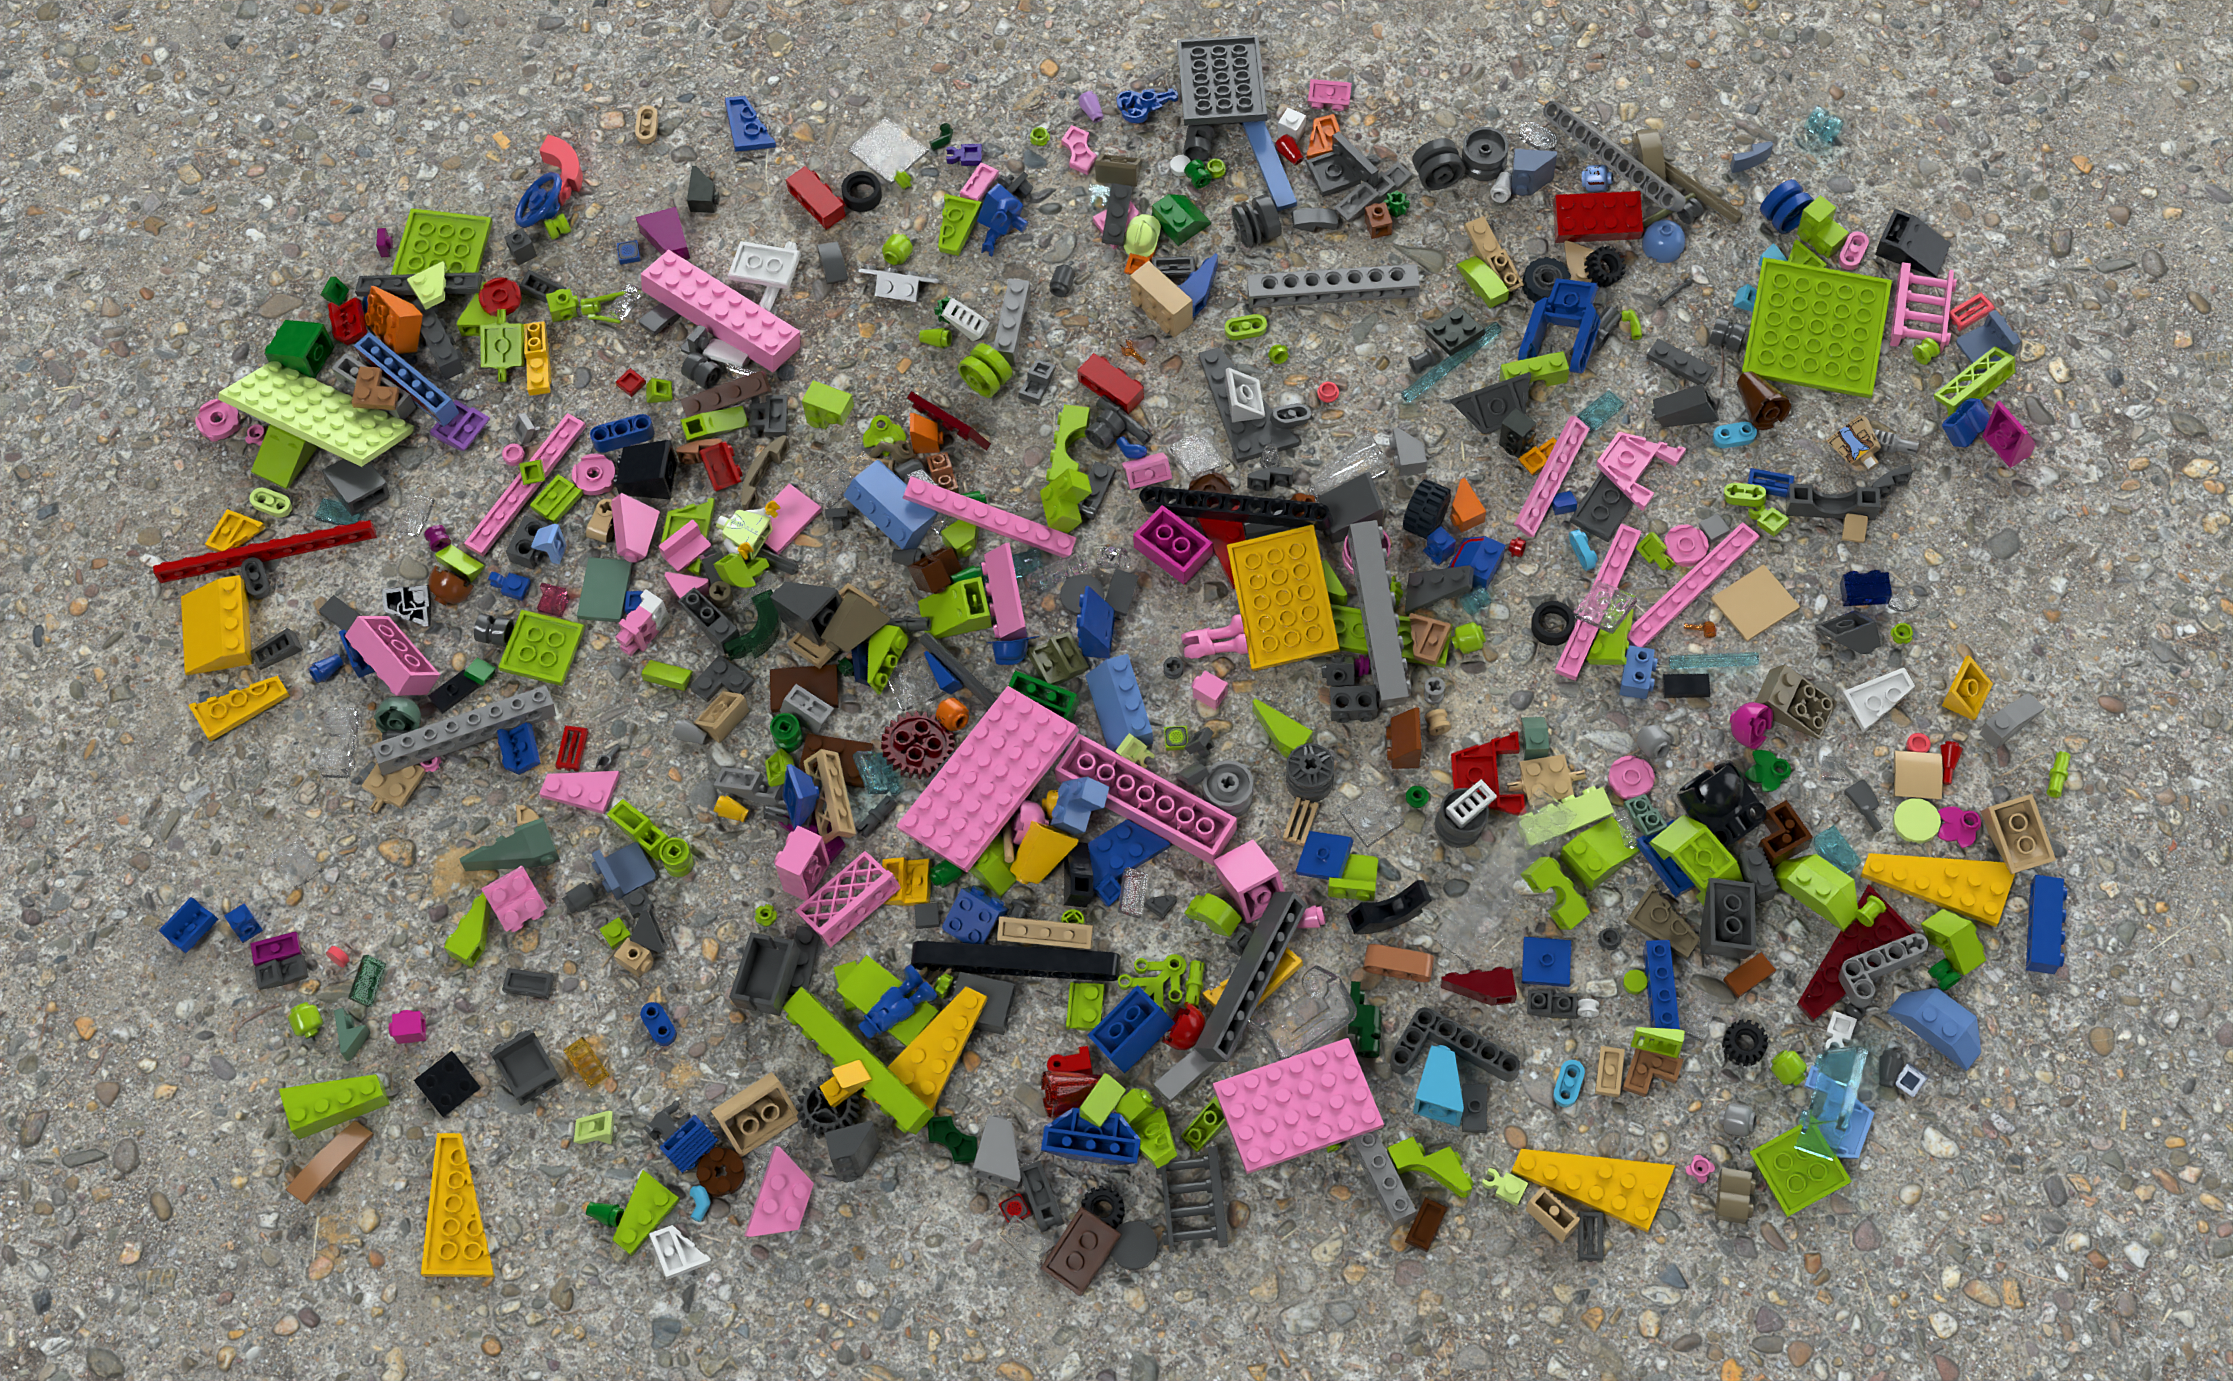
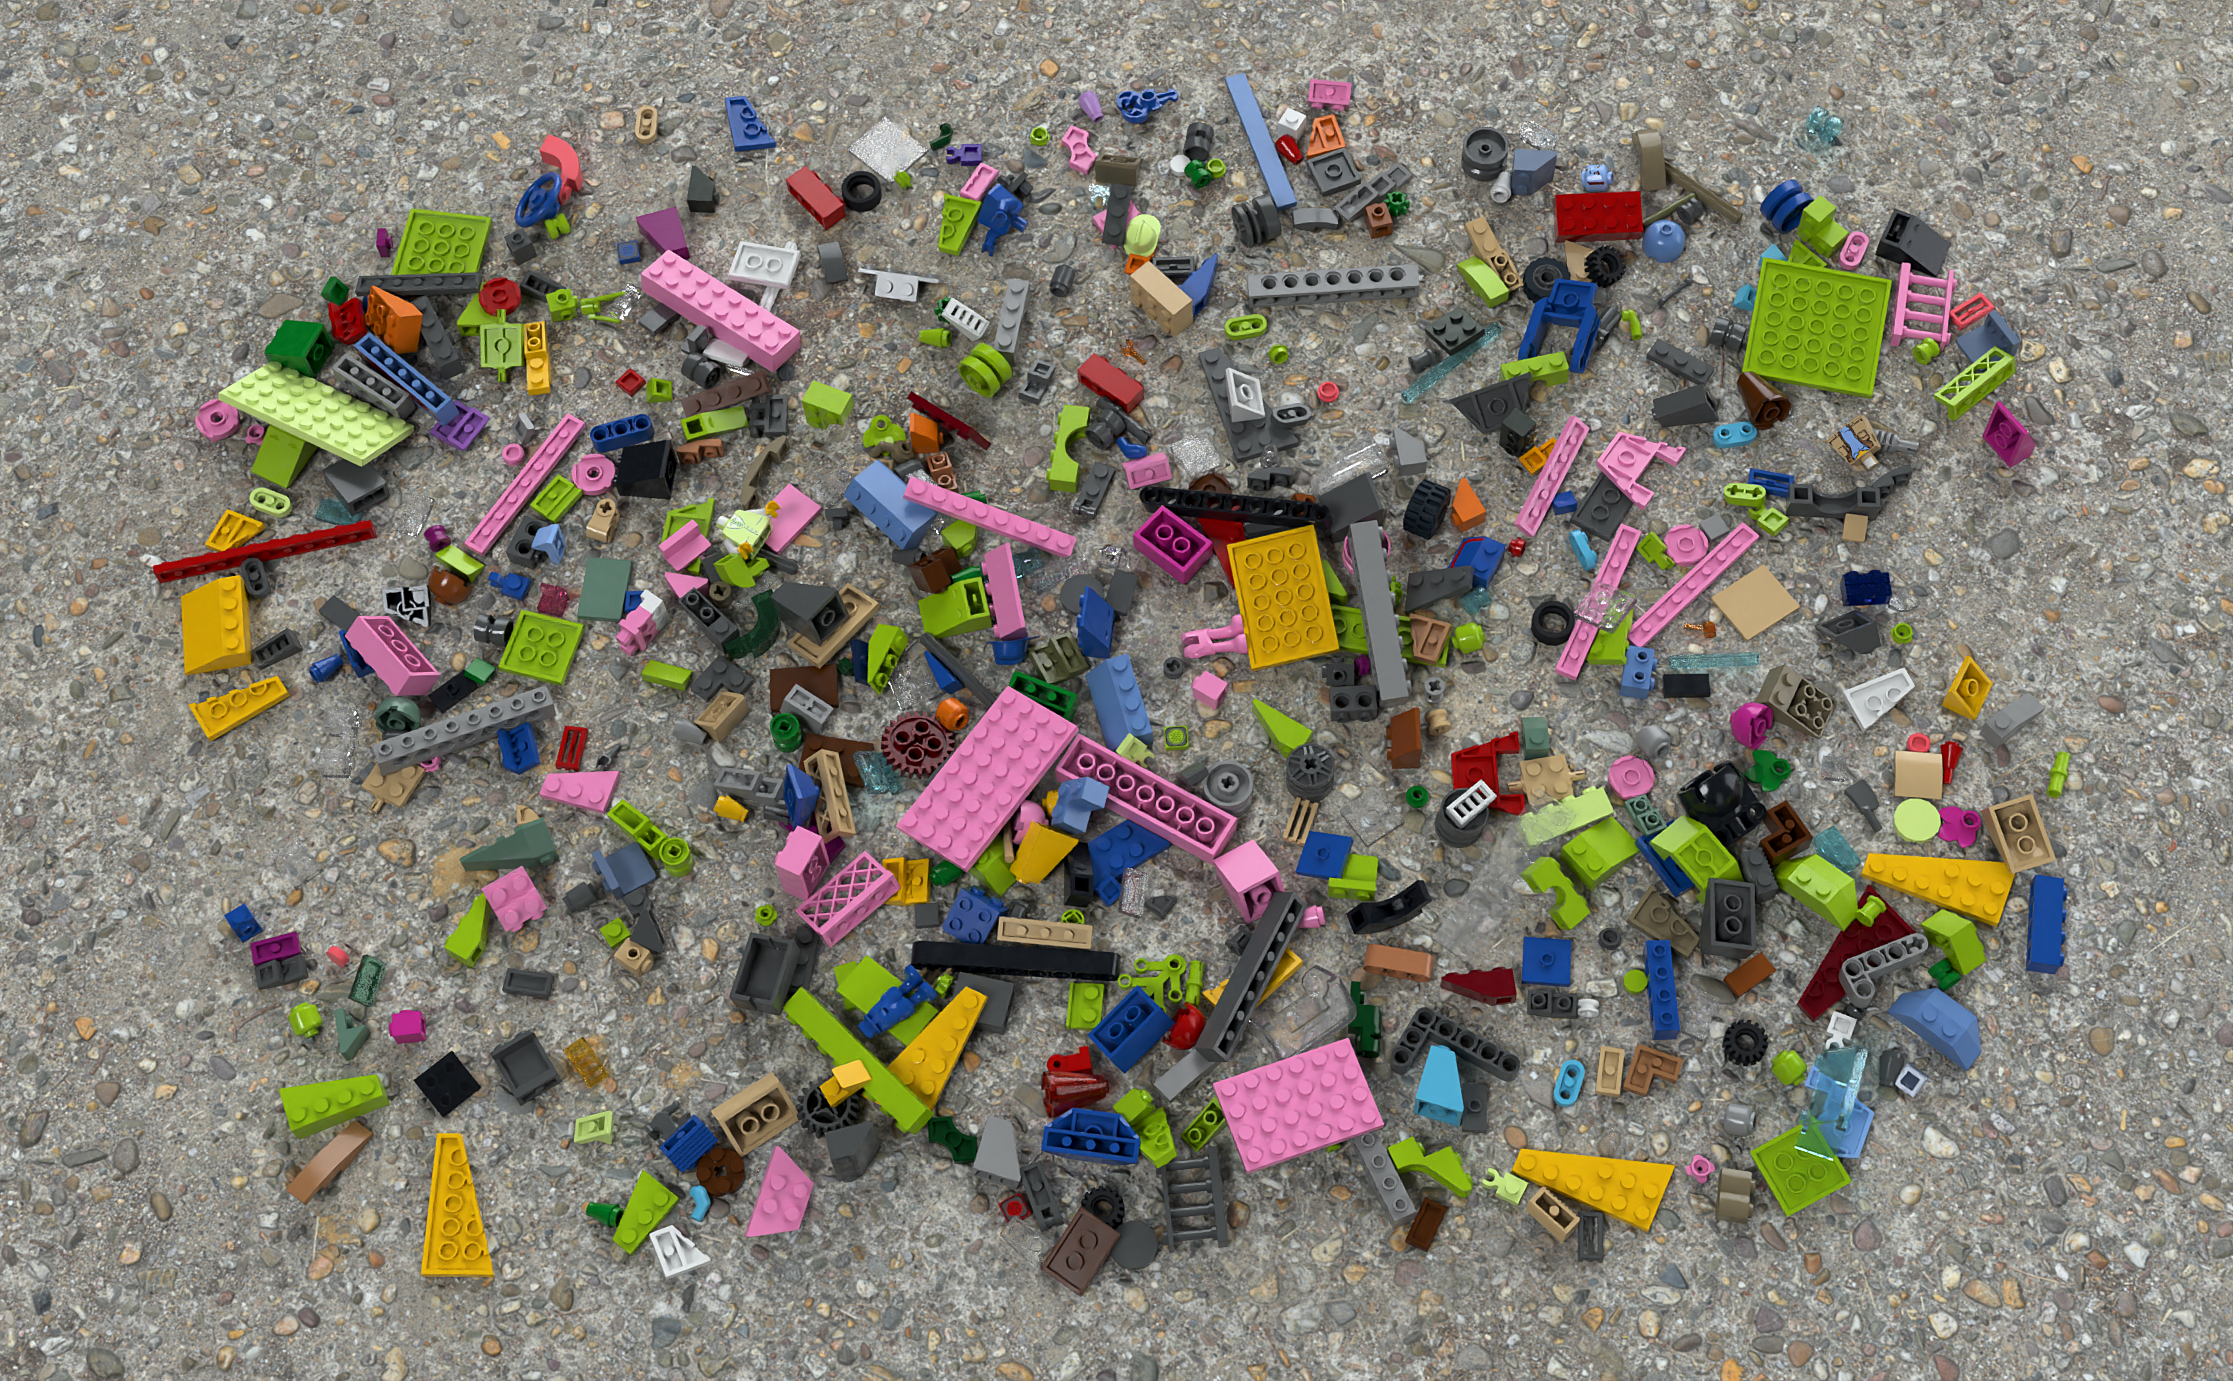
blue bracket [159,897,218,954] -> none
medium nougat plate [351,366,399,410] -> none
yellowish green wing [407,261,447,310] -> none
lime slope [519,459,545,485] -> none
bright pink slope [611,493,660,563] -> none
blue plate [640,1002,677,1046] -> none
red bracket [699,441,743,492] -> none
lime slope [765,748,794,787] -> none
dark tan slope [820,592,890,653] -> none
dark grey pin [856,795,897,838] -> none
lime head [882,234,913,265] -> none
dark grey pin [885,616,931,633] -> none
lime brick [1040,468,1092,534] -> none
lime slope [1079,1073,1126,1128] -> none
green slope [1152,194,1211,247] -> none
plate [1177,35,1267,126] -> none
dark grey tile [1184,727,1215,758] -> none
lime brick [1184,893,1242,937] -> none
dark grey plate [1332,131,1378,187] -> none
dark grey wheel [1412,138,1465,190] -> none
blue brick [1423,526,1456,566] -> none
light grey beam [1543,101,1686,212] -> none
clear light blue tile [1577,390,1624,432] -> none
clear axle [1615,808,1638,849] -> none
lime slope [1630,1027,1685,1058] -> none
sand blue slope [1730,141,1773,173] -> none
blue brick [1942,398,1990,447] -> none

